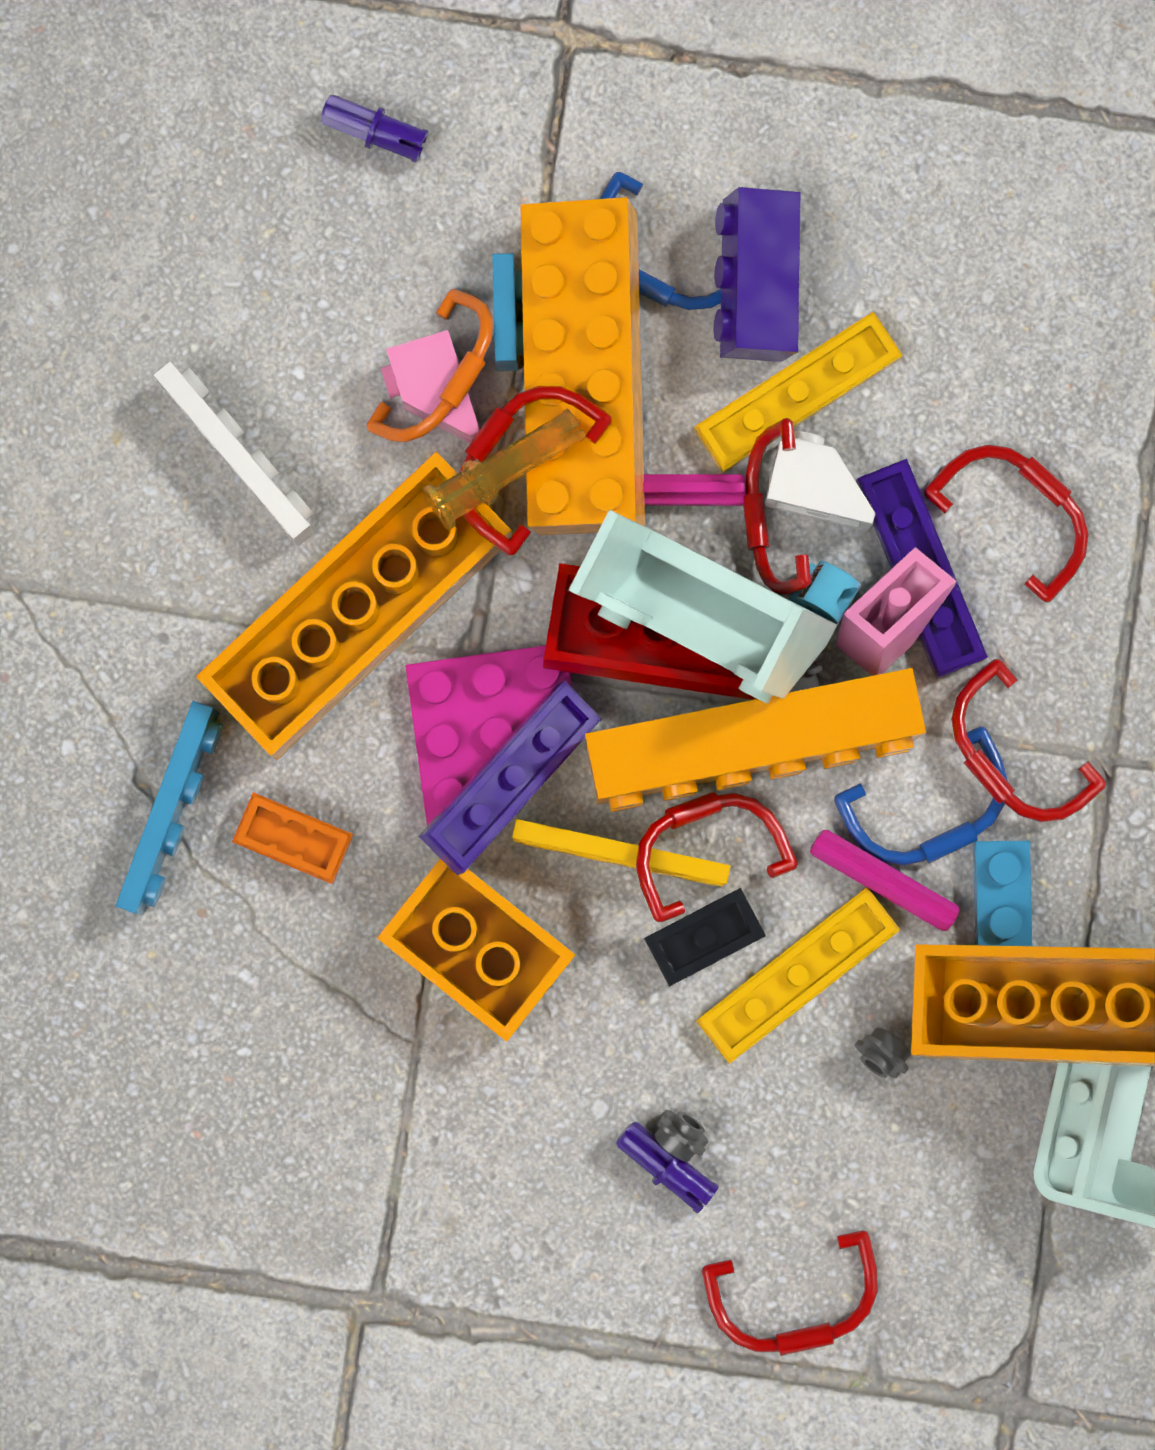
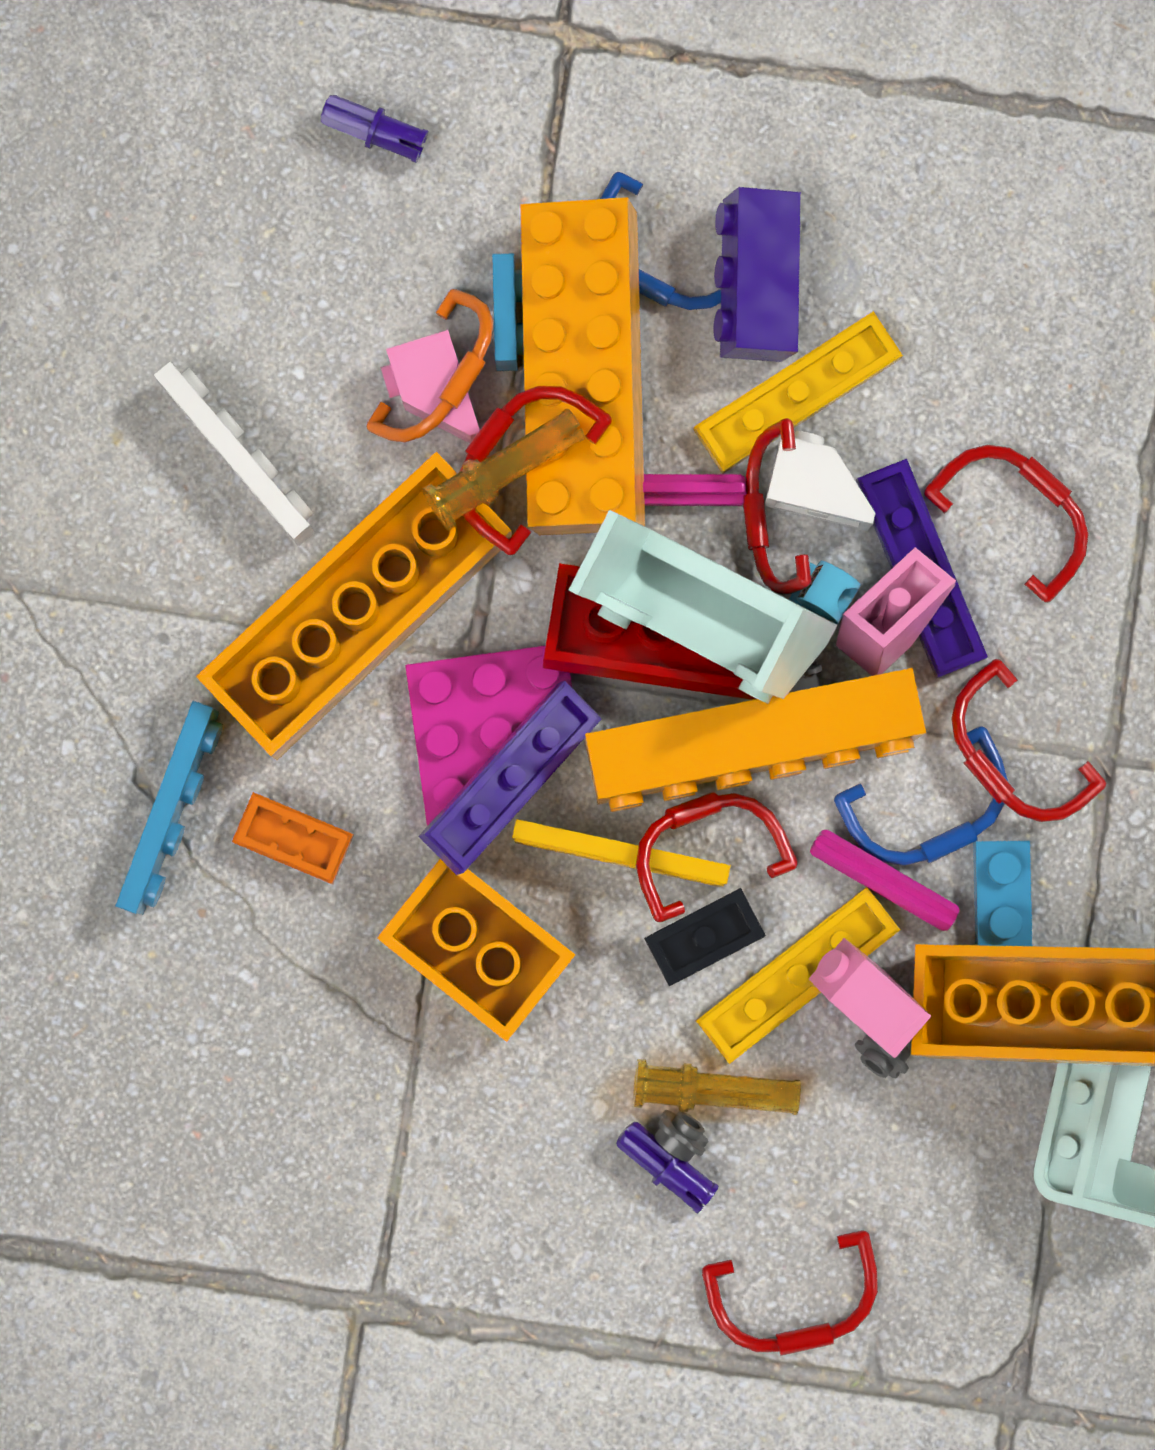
none -> clear yellow pin [633,1059,801,1115]
none -> bright pink slope [809,938,931,1058]

